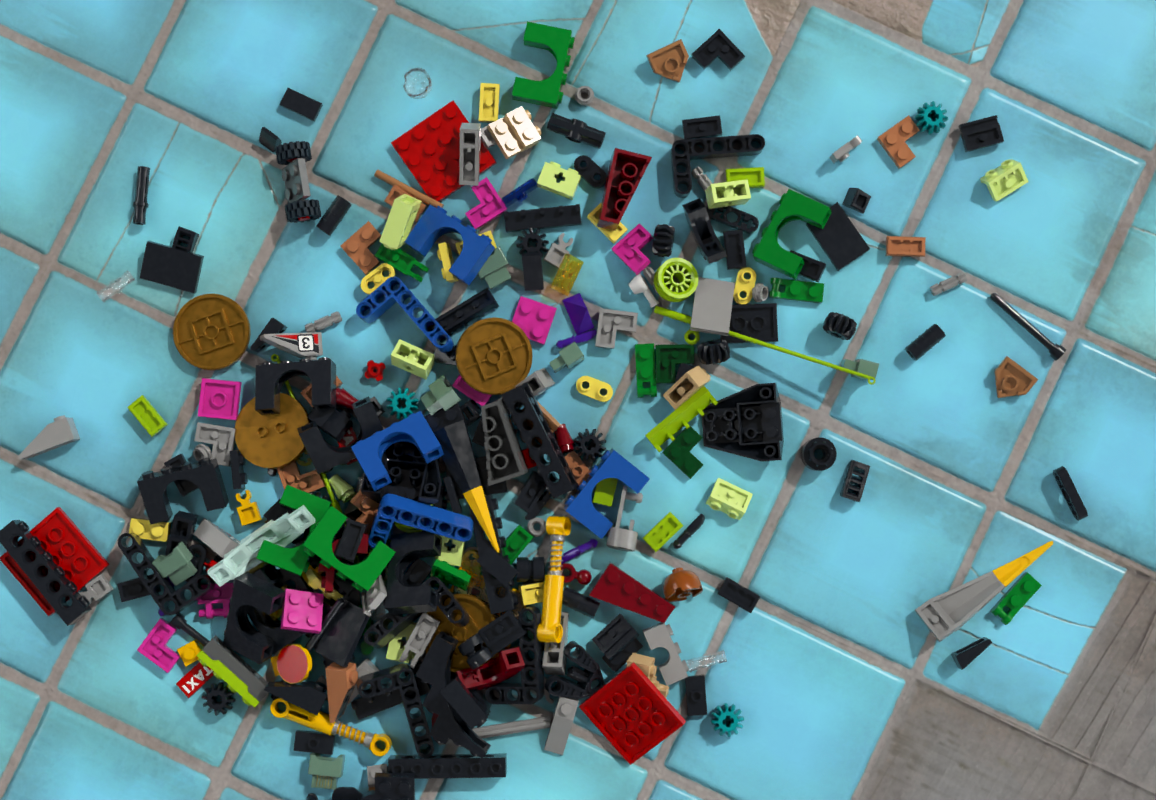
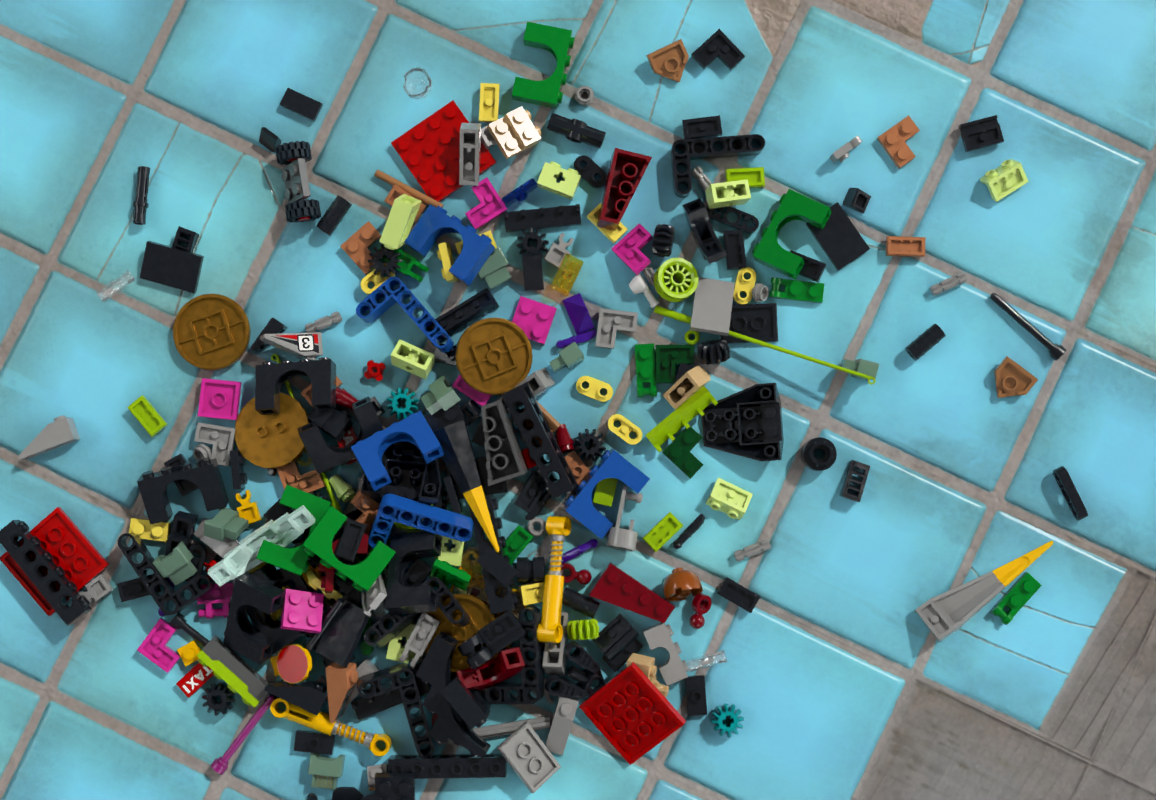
black gear [823,312,857,340] -> none
teal gear [915,101,948,135] -> none
black slope [951,637,992,670] -> none
none -> sand green piece [204,507,248,541]
none -> magenta piece [211,695,275,774]
none -> black gear [368,244,403,278]
none -> light grey tile [497,722,561,793]
none -> lime gear [566,619,599,640]
none -> light yellow plate [608,414,642,445]
none -> dark red plate [689,593,712,629]
none -> light grey axle [734,539,771,561]

